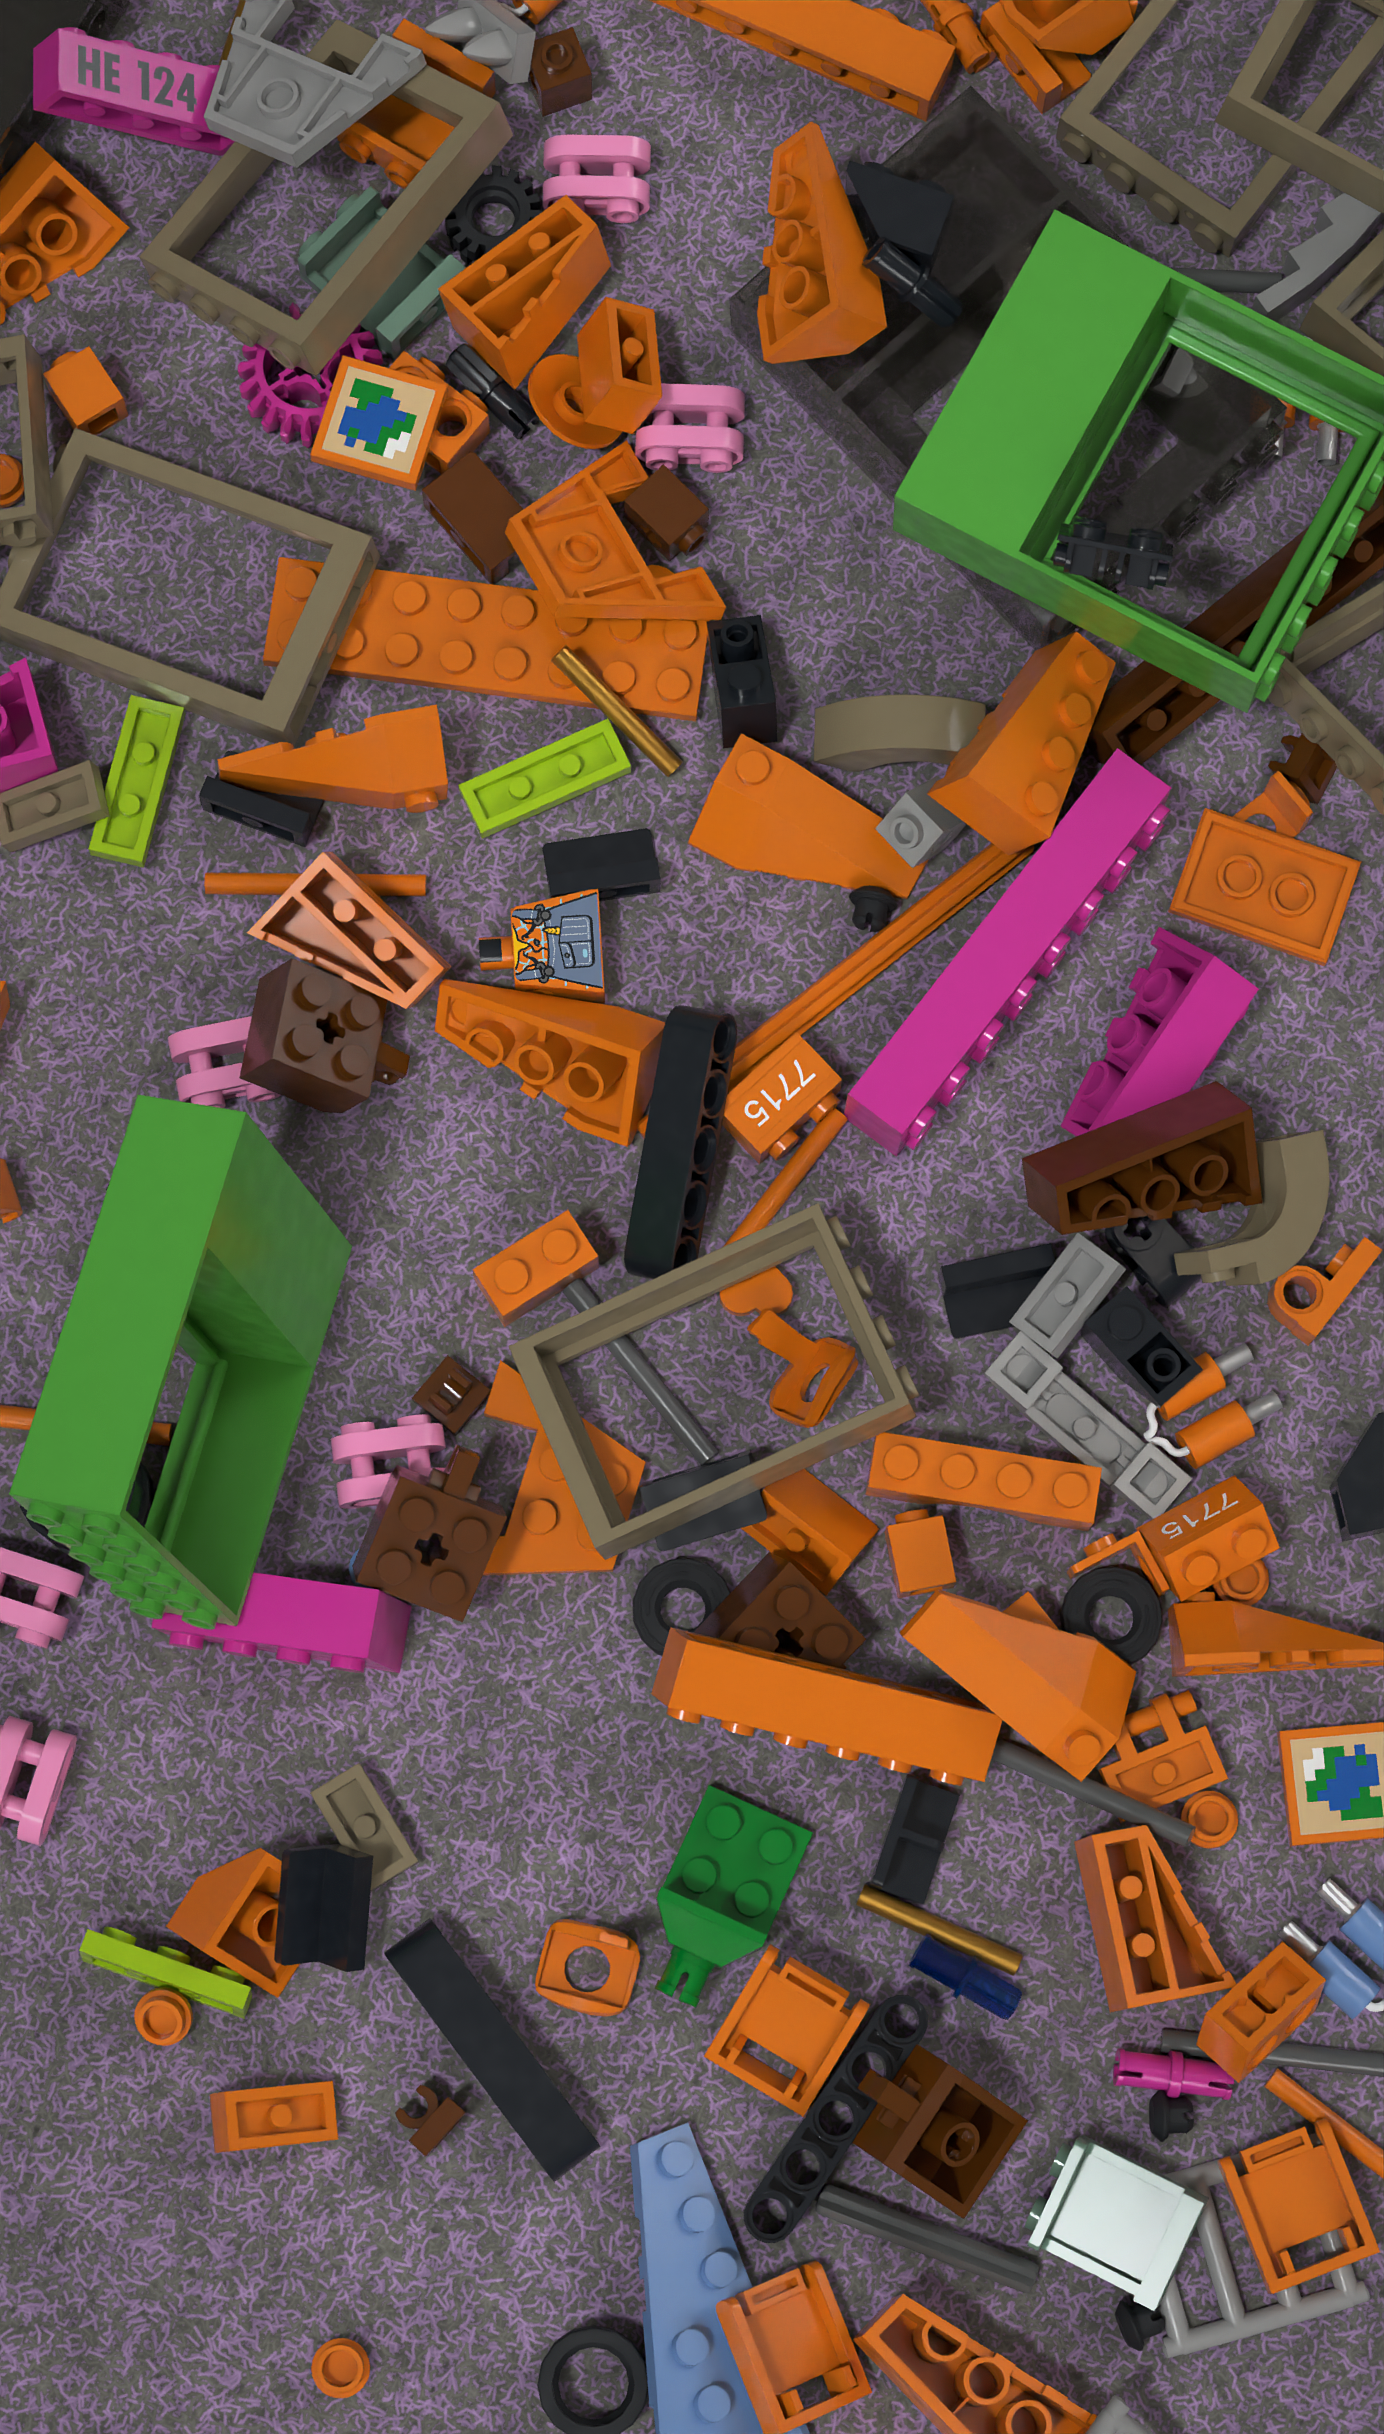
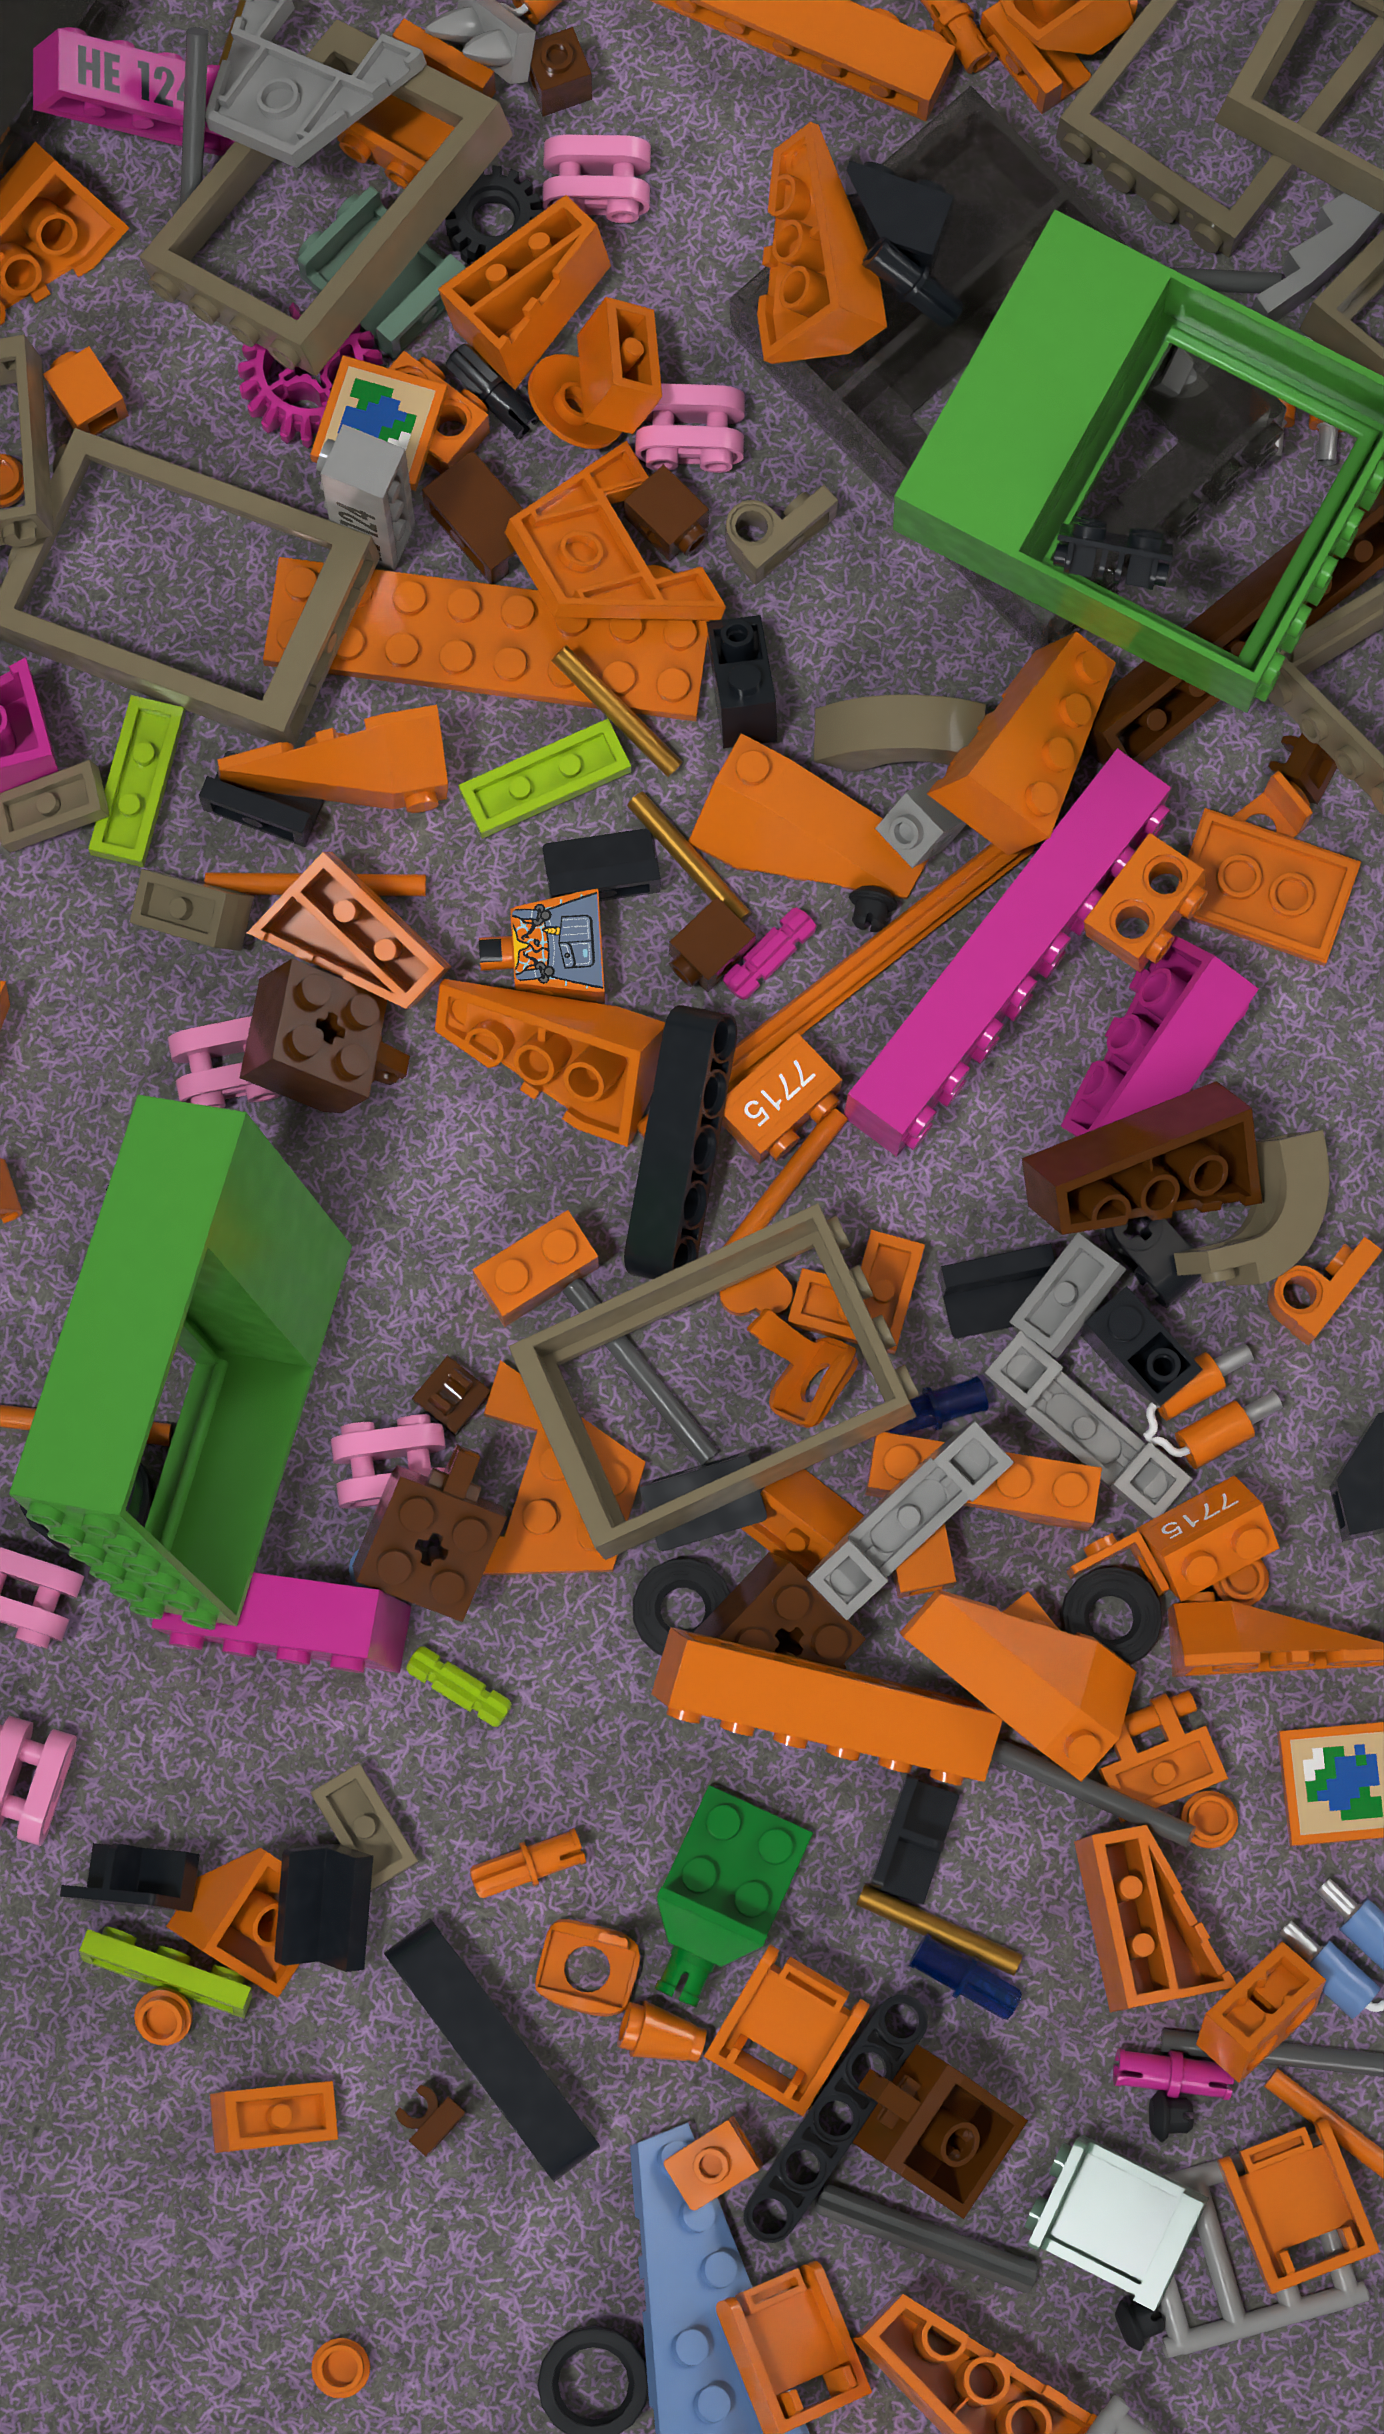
none -> black panel [60,1843,200,1912]
none -> dark tan plate [129,869,254,951]
none -> dark grey bar [180,27,209,207]
none -> light grey brick [316,424,416,571]
none -> lime axle [406,1646,512,1727]
none -> orange axle [470,1828,586,1898]
none -> orange cone [617,2000,707,2063]
none -> pearl gold bar [627,791,752,922]
none -> orange bracket [664,2116,764,2211]
none -> reddish brown brick [669,897,756,993]
none -> dark pink axle [723,907,817,1000]
none -> dark tan plate [725,485,838,585]
none -> orange plate [787,1230,925,1355]
none -> light grey slope [807,1420,1014,1620]
none -> clear blue axle [885,1376,989,1435]
none -> orange brick [1084,833,1208,972]

